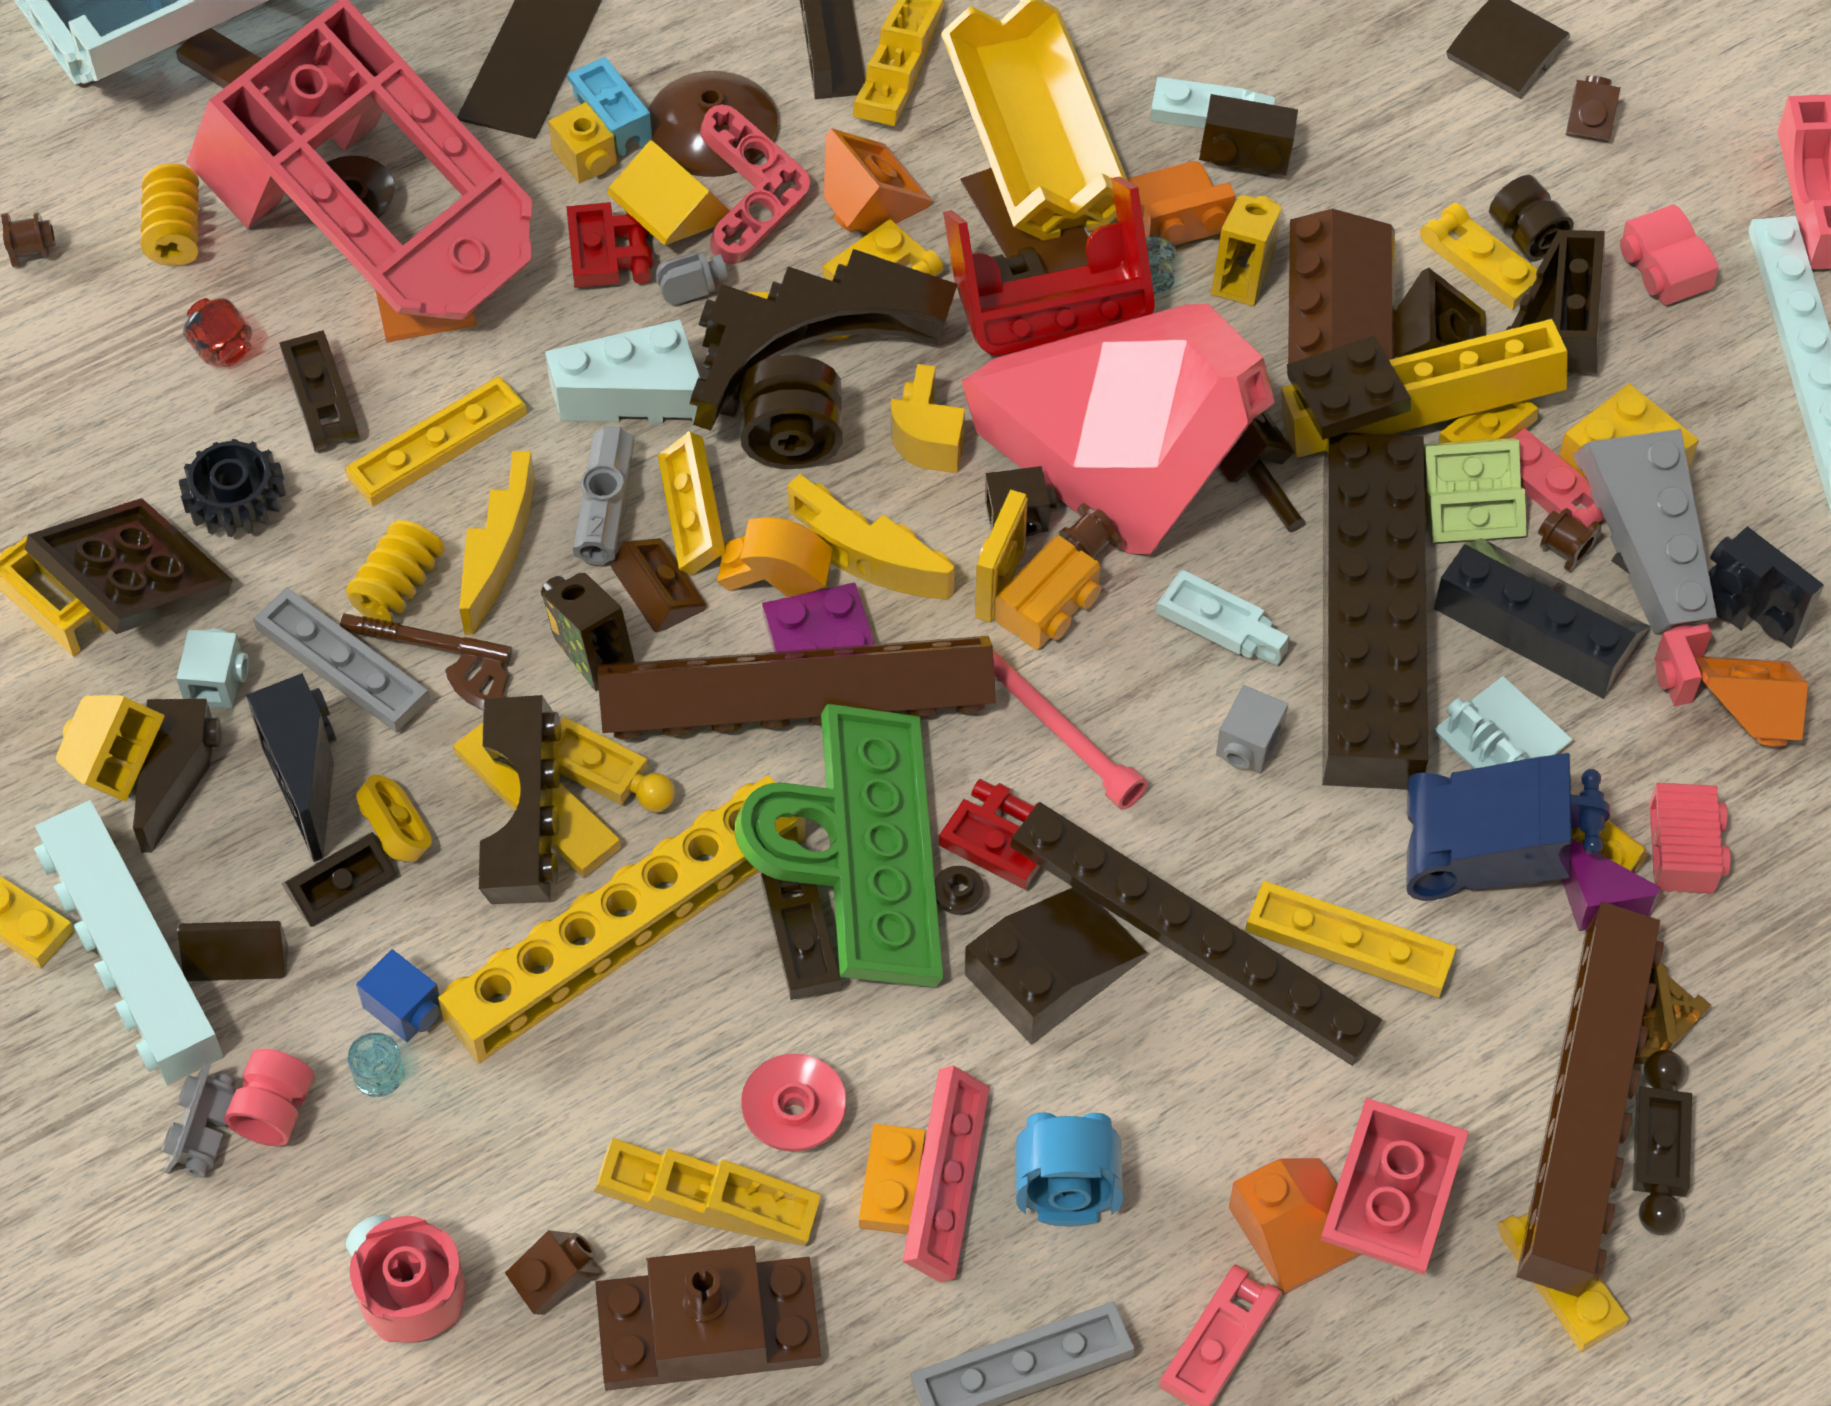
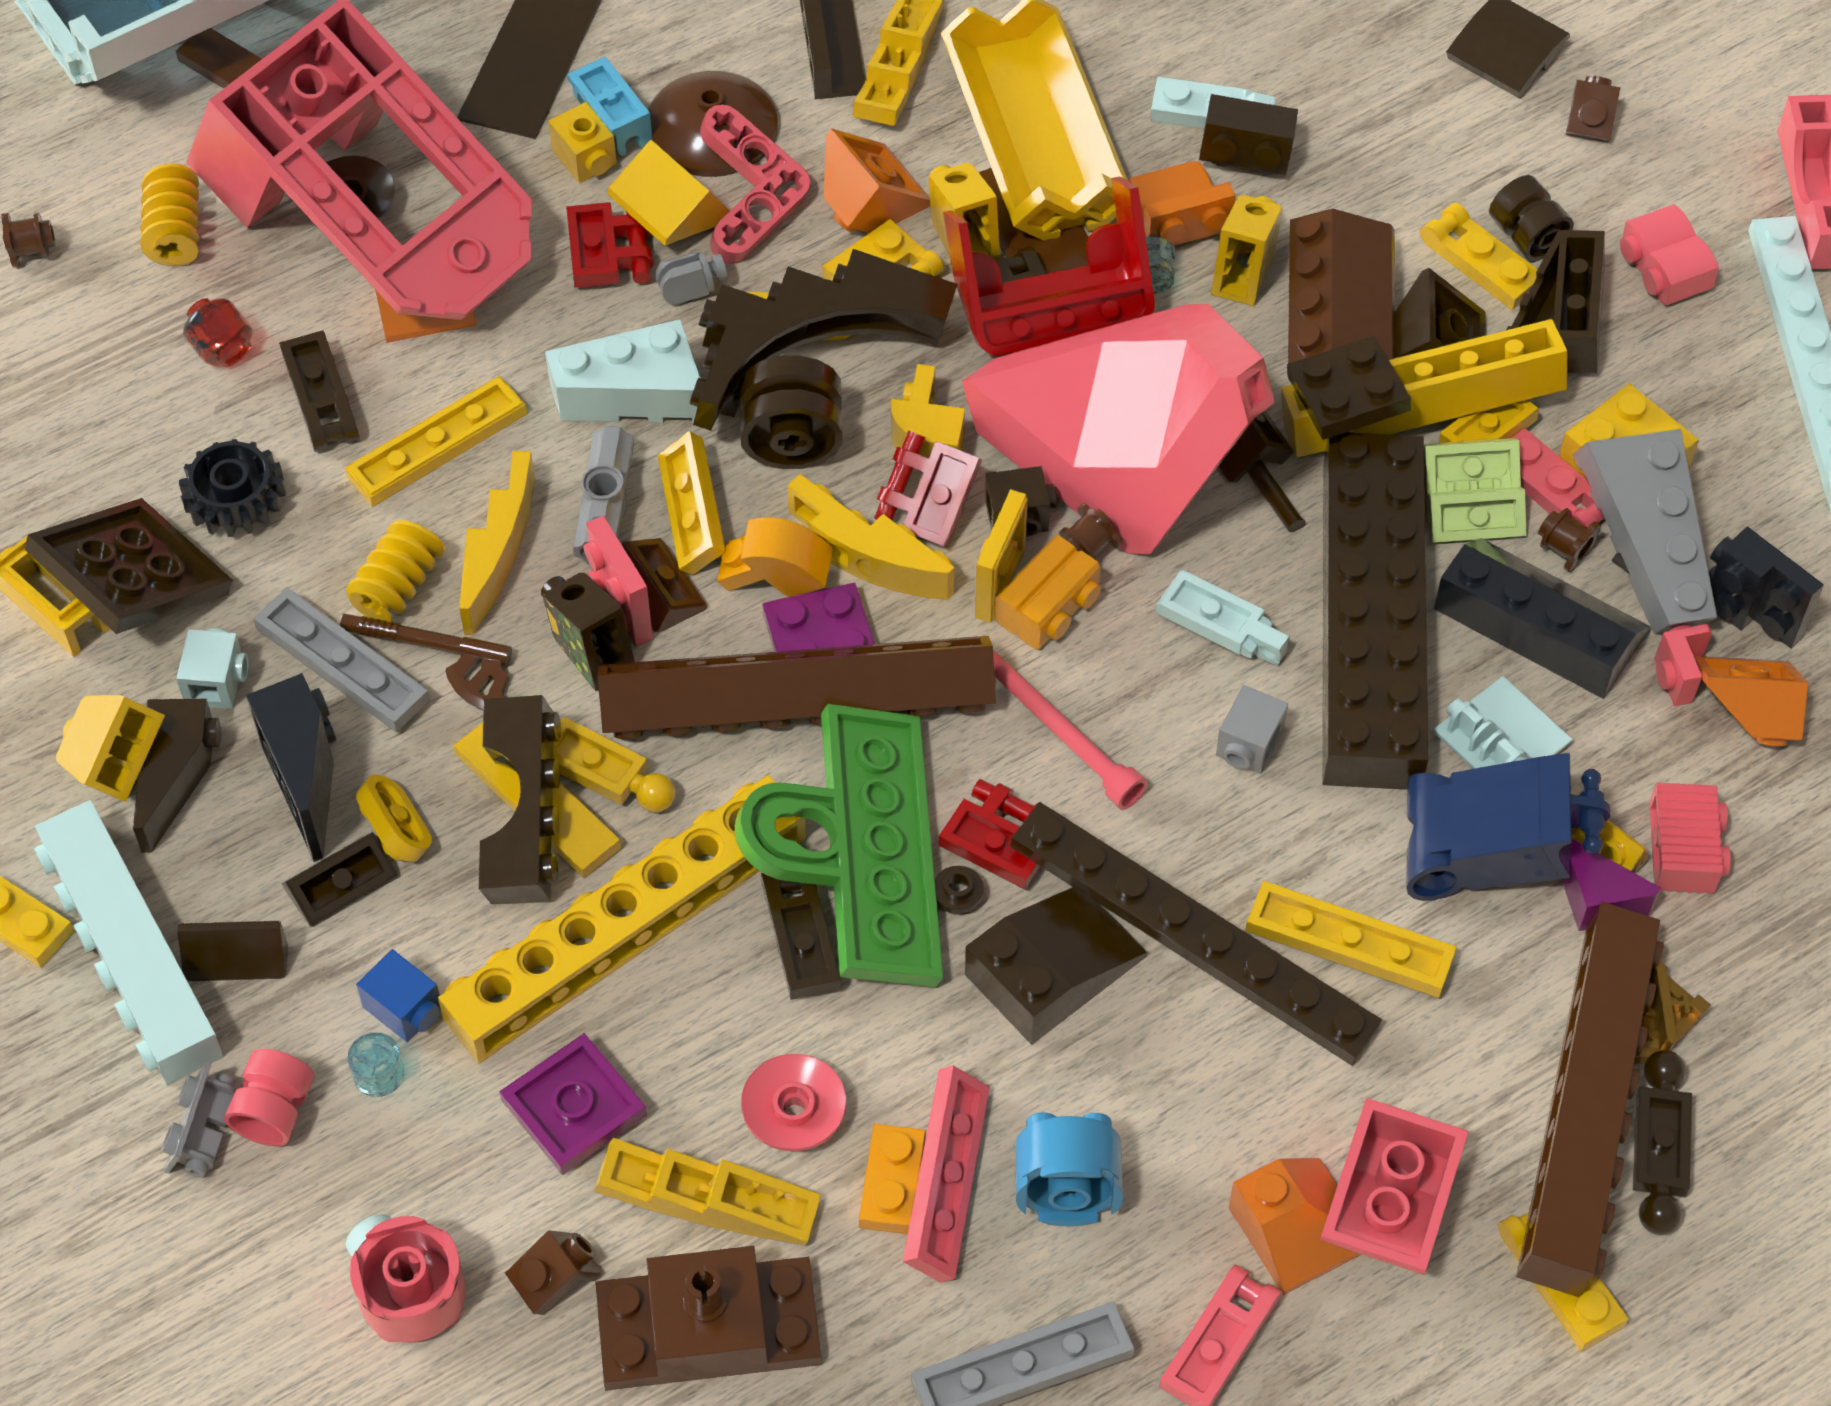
none -> magenta plate [499,1033,647,1175]
none -> coral plate [583,515,653,647]
none -> plate [874,430,982,548]
none -> yellow torso [928,163,1000,259]

